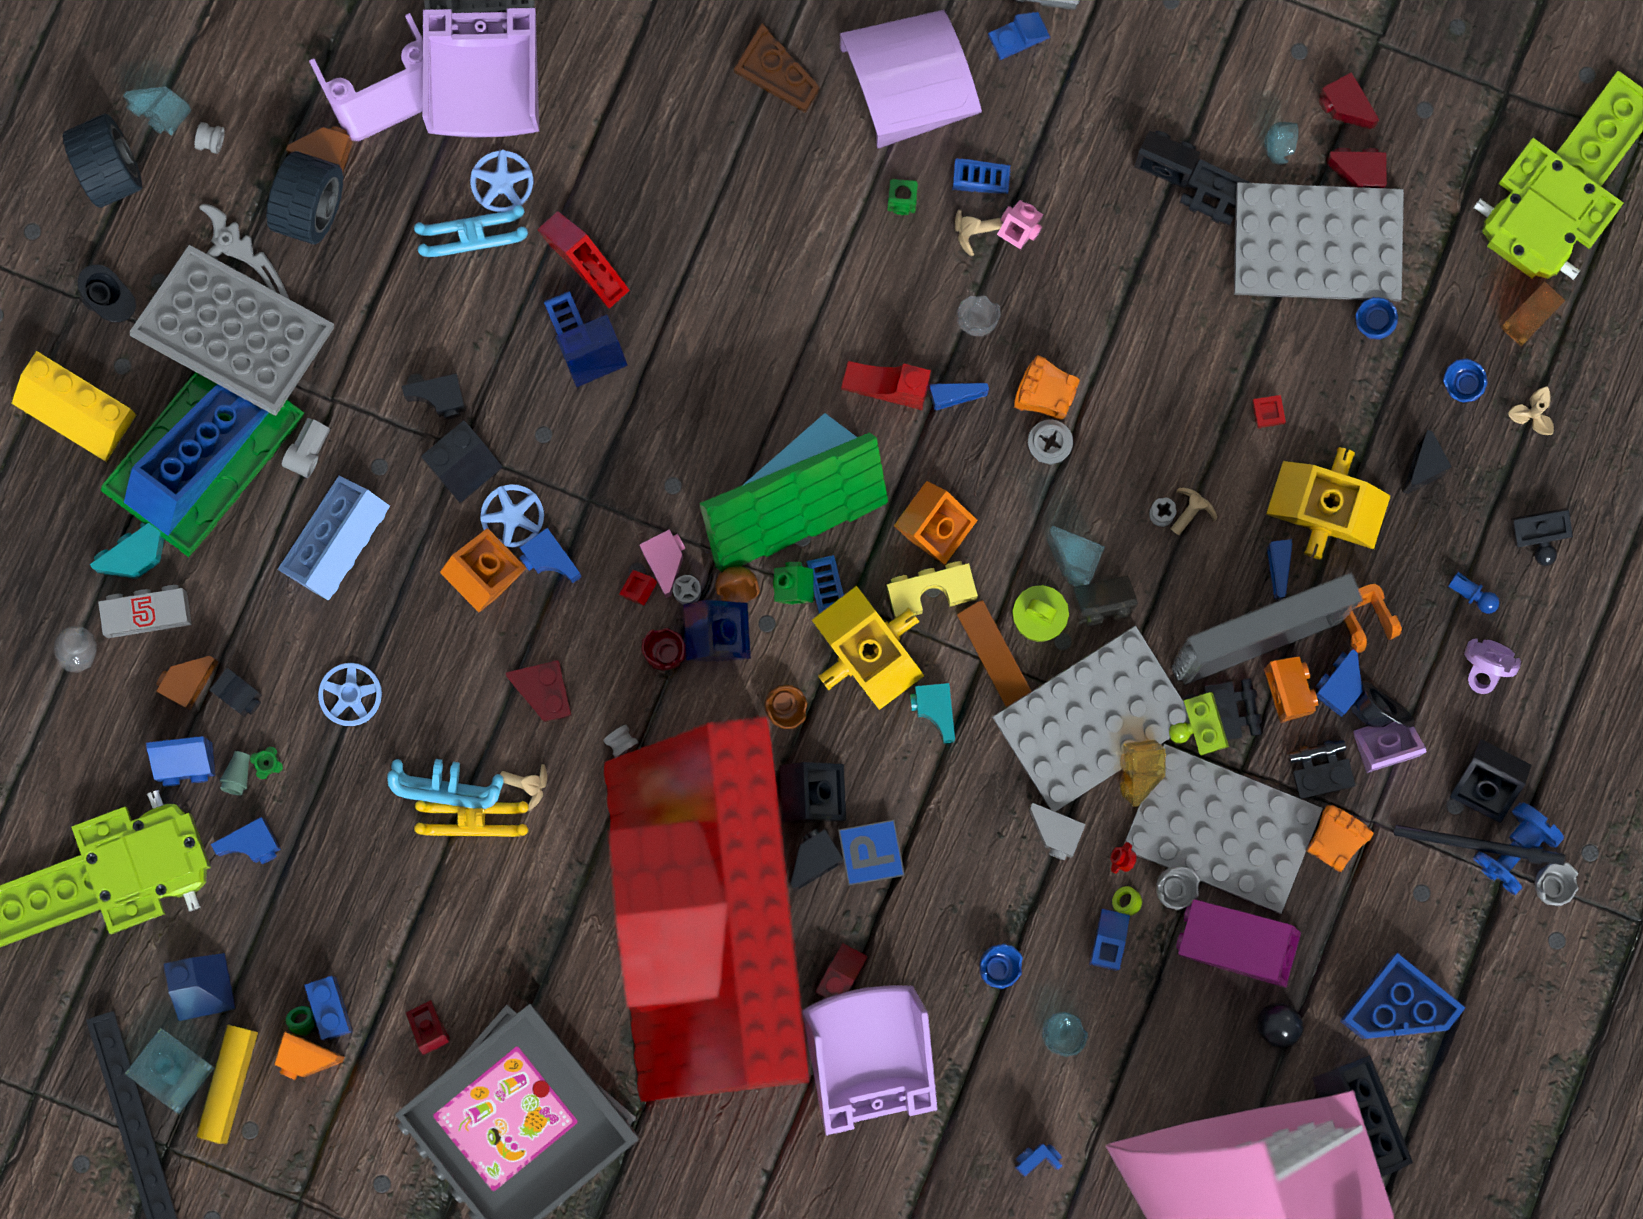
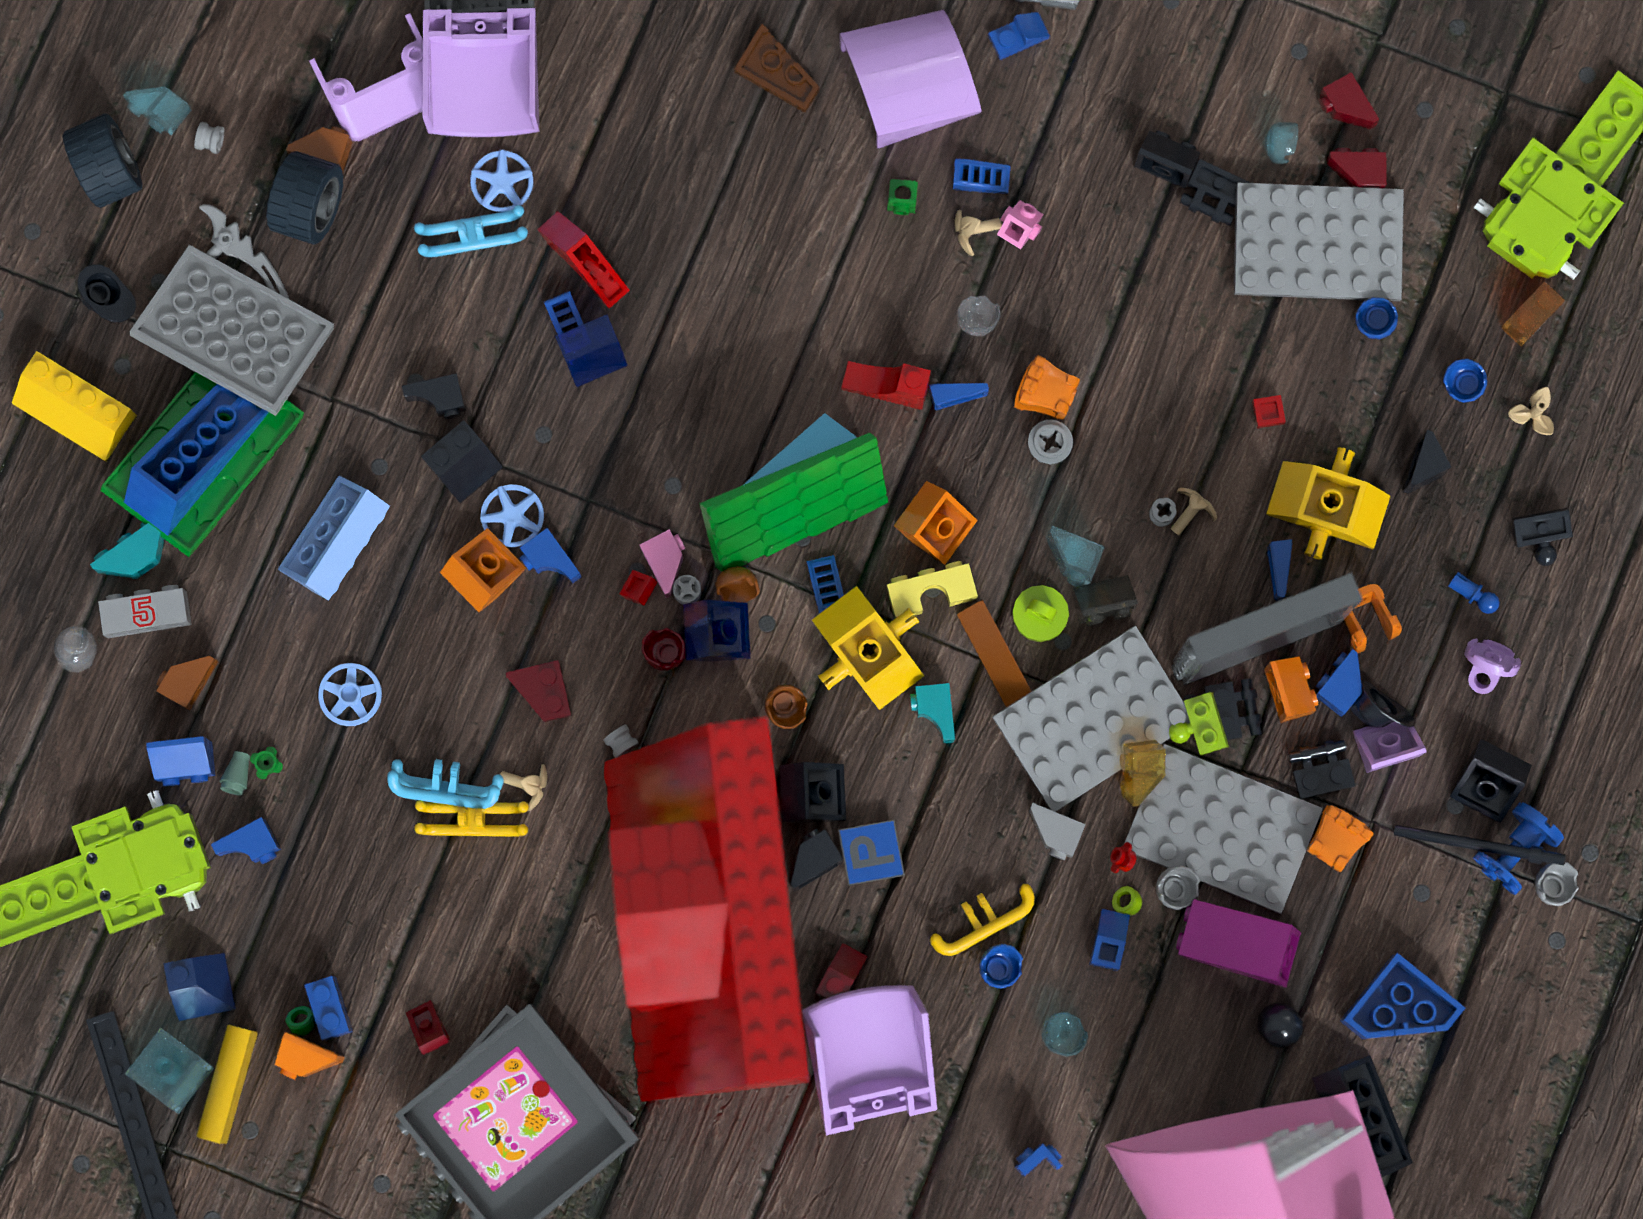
black arch [210,668,262,717] -> none
light grey piece [282,418,330,478] -> none
green brick [773,562,814,605] -> none
none -> yellow piece [930,884,1035,956]

